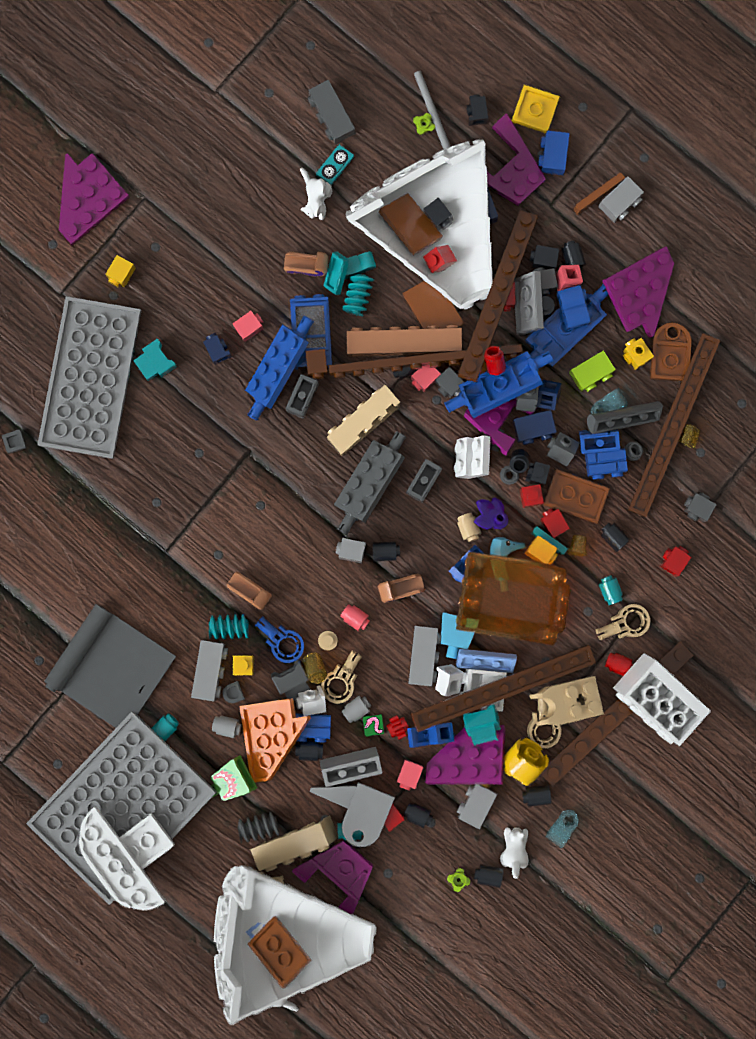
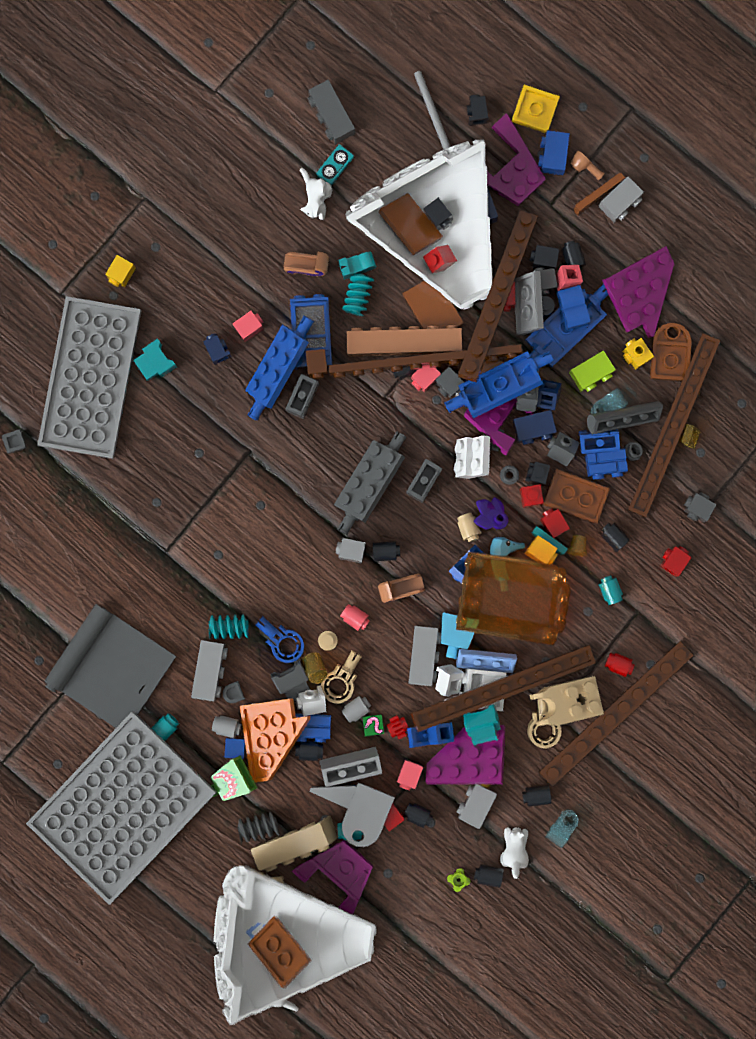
magenta wing [59,154,129,246] -> none
white plate [79,806,175,910] -> none
nougat animal [227,571,272,610] -> none
yellow brick [233,656,254,675] -> none
teal tile [323,252,350,295] -> none
tan wedge [327,385,400,456] -> none
lime plate [413,113,435,134] -> none
red brick [484,346,506,375] -> none
yellow brick [503,738,549,786] -> none
black brick [510,449,530,473] -> none
tan pin [596,604,650,641] -> none
white brick [613,653,711,746] -> none
none -> blue tile [224,738,245,759]
none -> nougat bar [570,150,605,181]

